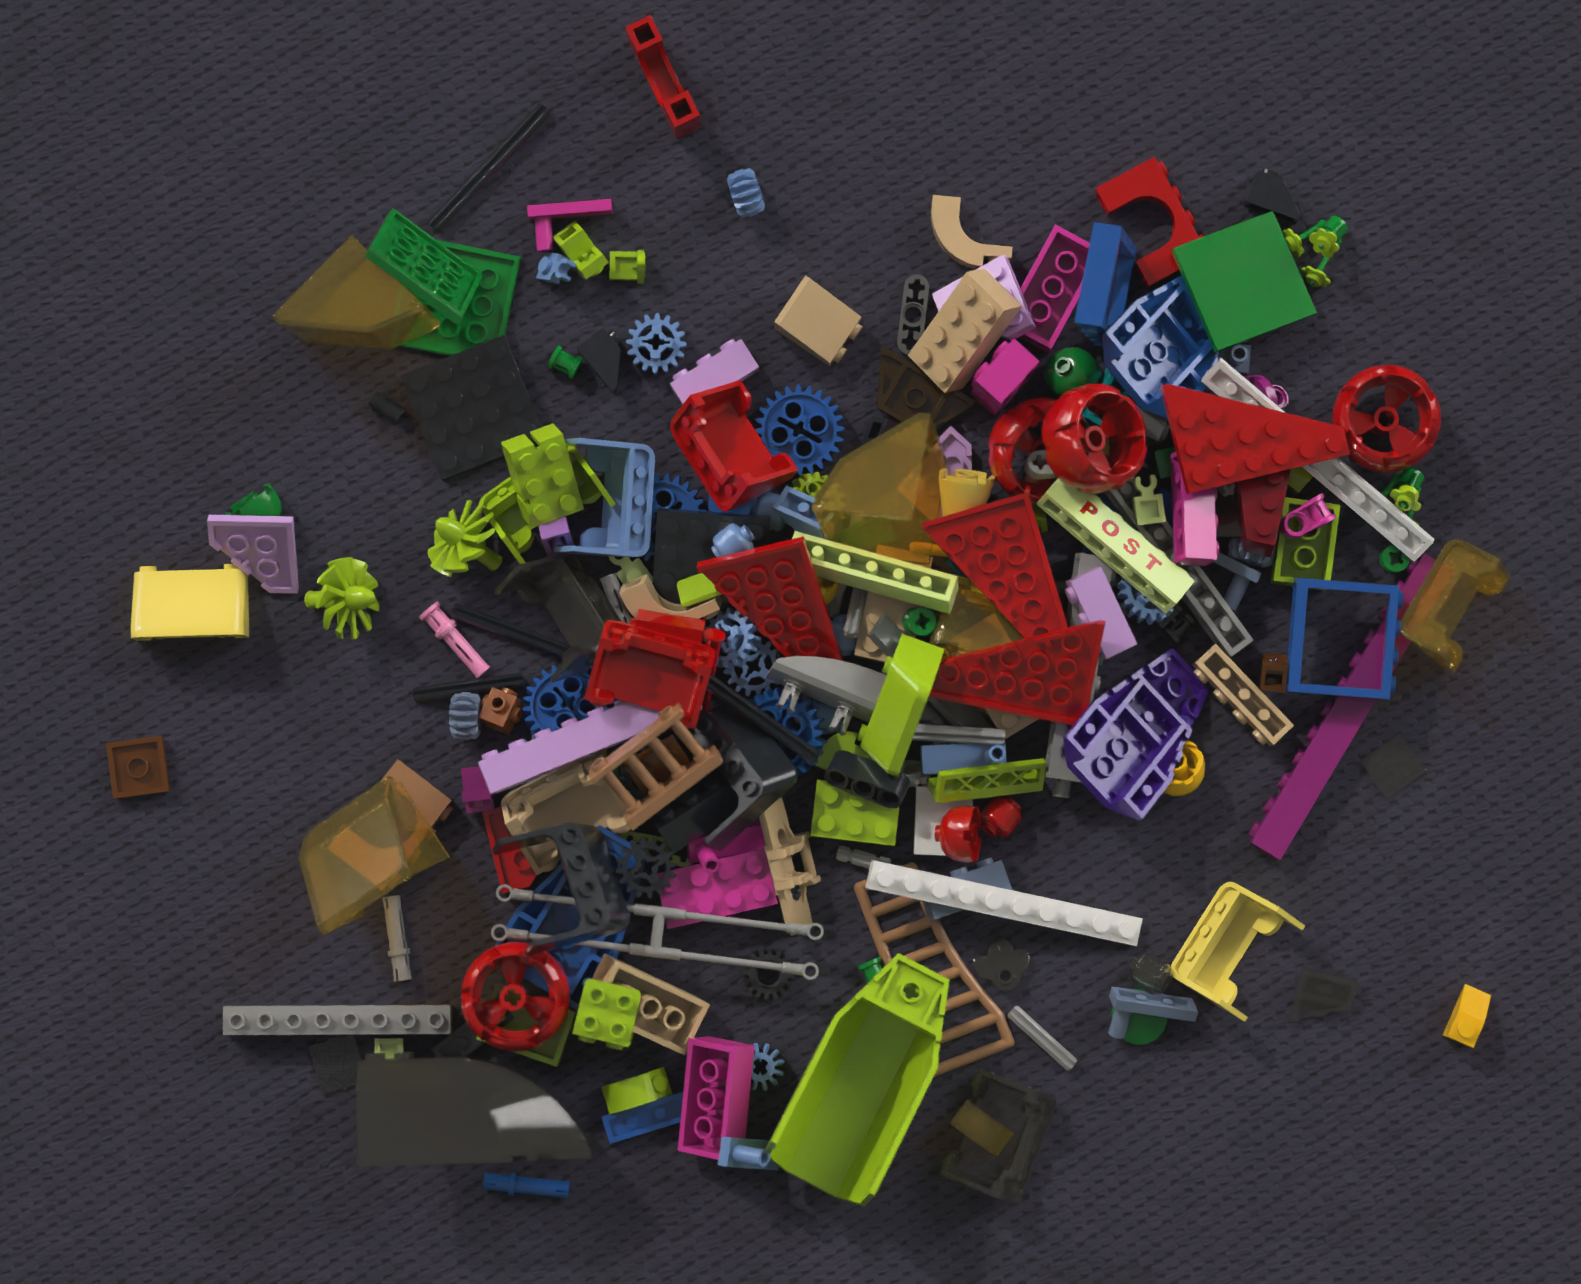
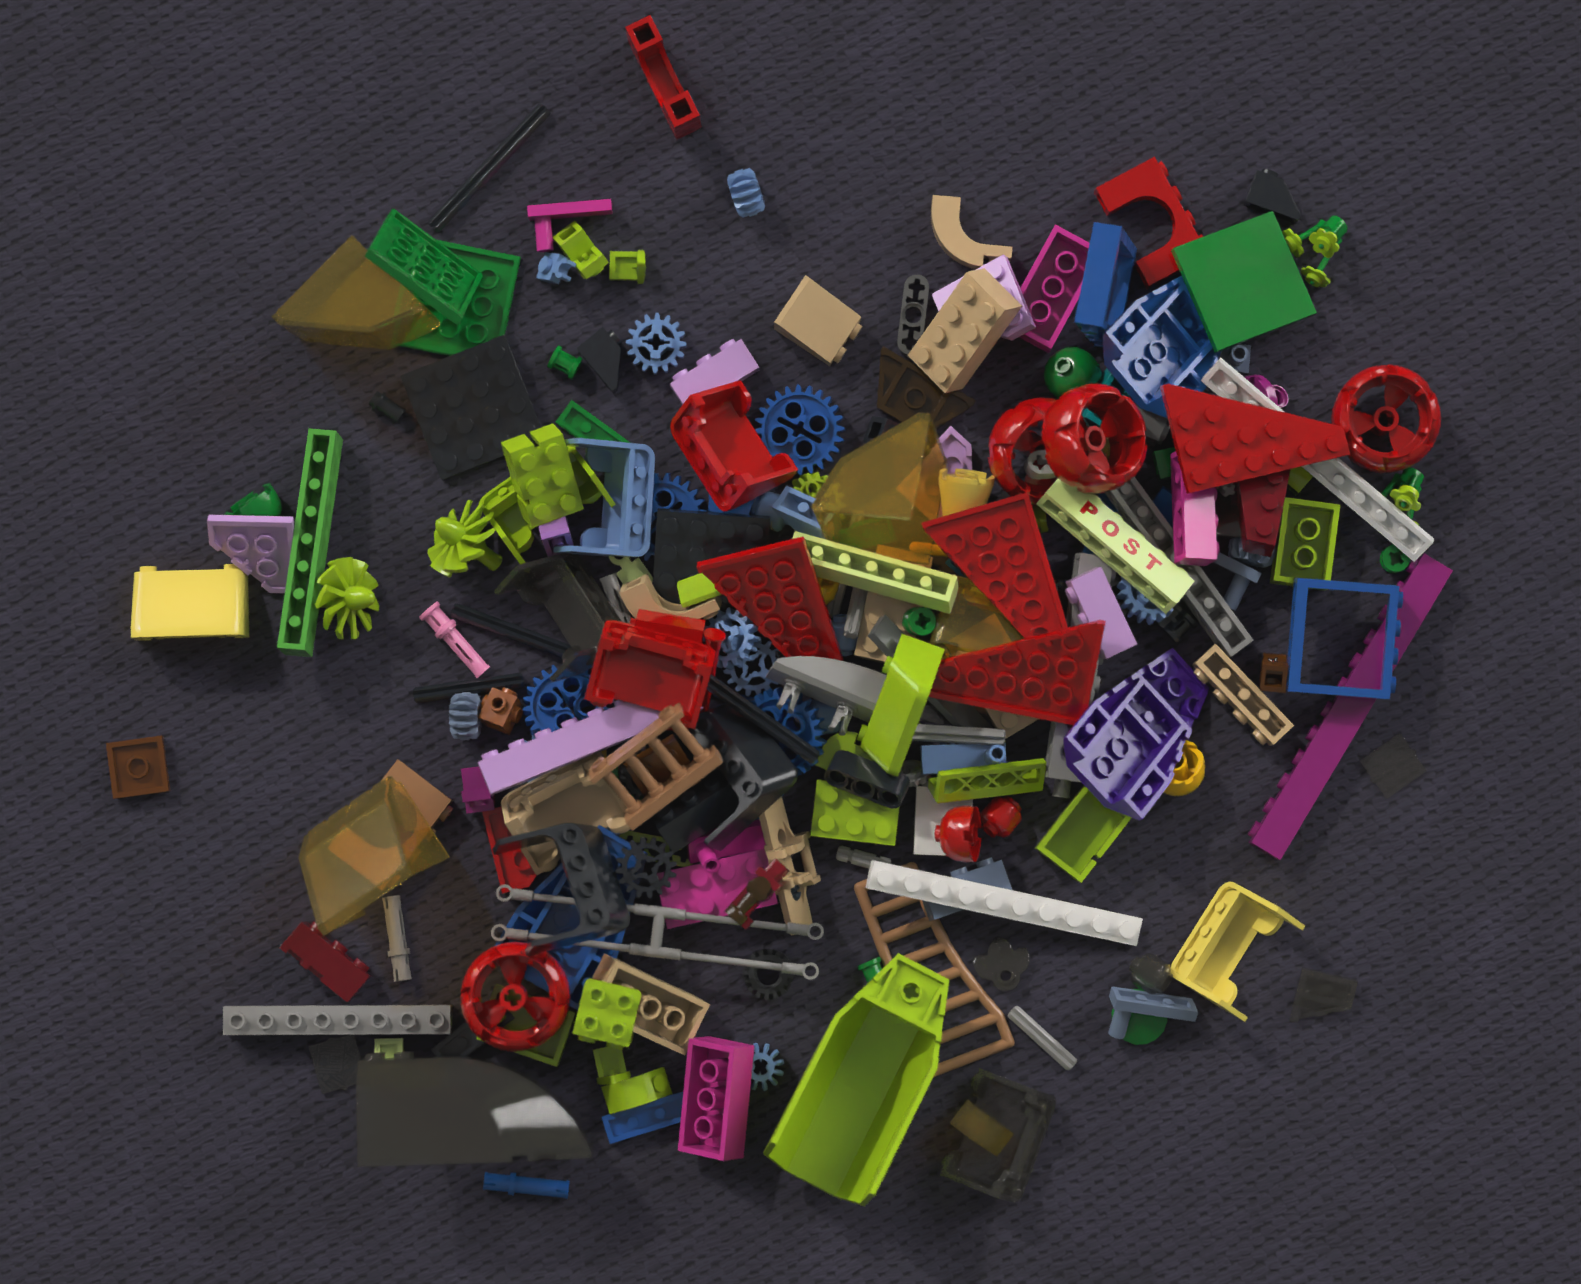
medium blue head [711,523,755,557] -> none
medium blue piece [718,1136,779,1170] -> none
dark pink brick [971,339,1039,416] -> none
yellowish green plate [1132,475,1166,526] -> none
dark pink piece [1279,493,1336,539] -> none
clear yellow windscreen [1400,539,1511,673] -> none
yellow slope [1443,984,1491,1048] -> none
none -> bright green brick [277,428,343,657]
none -> dark red wedge [279,921,371,1002]
none -> green tile [555,400,631,443]
none -> lime tile [593,1047,631,1085]
none -> hips [724,858,790,930]
none -> lime piece [1035,785,1131,883]

